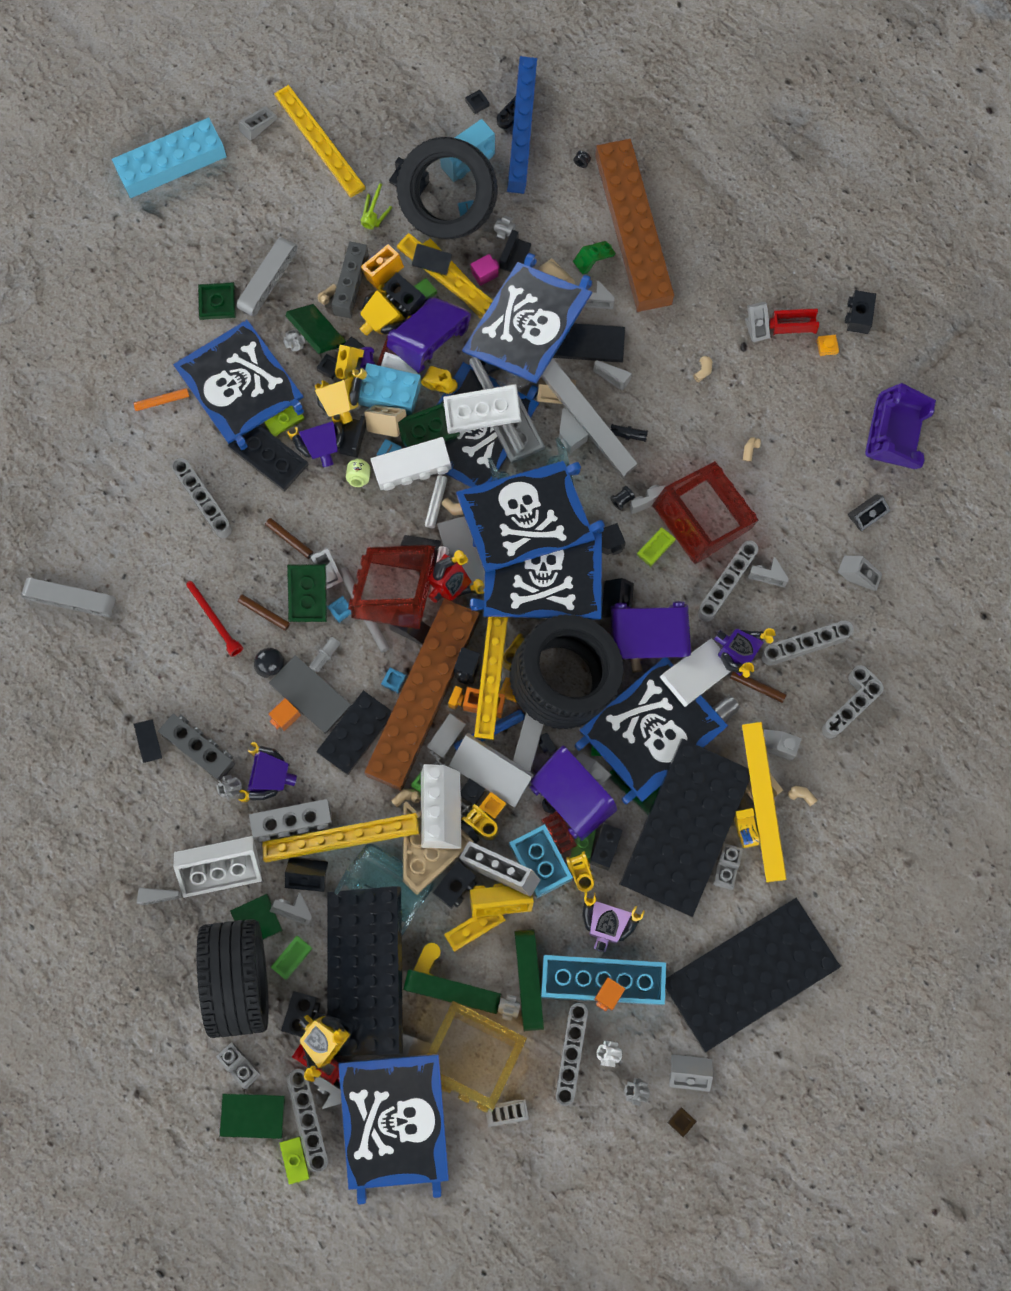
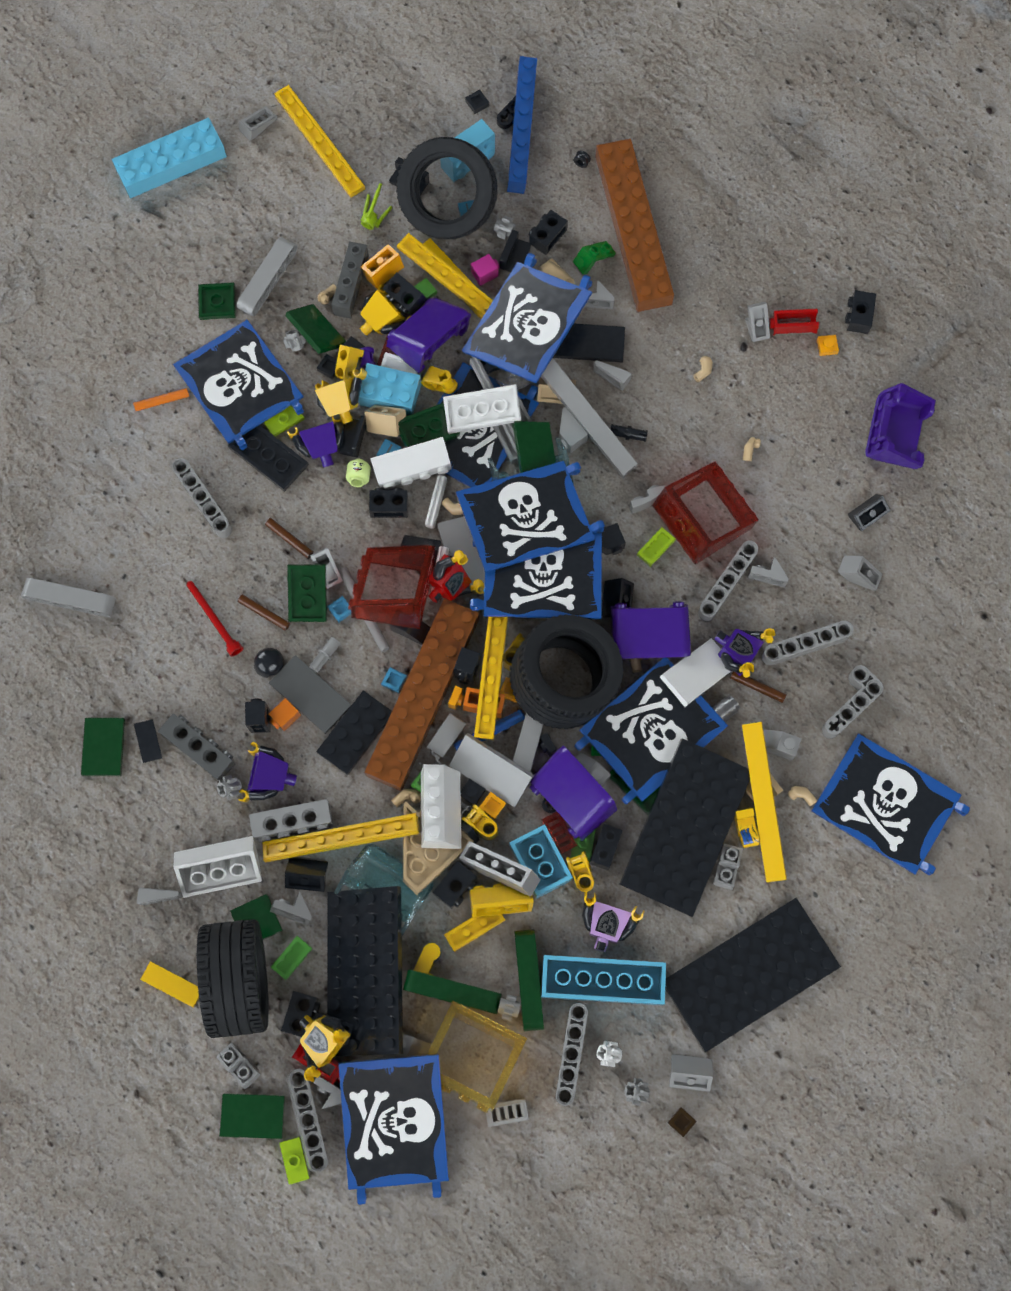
black slope [412,244,452,276] -> none
orange brick [594,977,626,1012] -> none
black bush [610,486,635,510] -> none
none -> dark green tile [81,718,125,776]
none -> yellow tile [140,961,199,1008]
none -> black brick [245,698,271,733]
none -> black brick [369,488,408,518]
none -> dark green tile [513,421,556,473]
none -> black brick [528,210,568,255]
none -> flag [811,733,970,875]

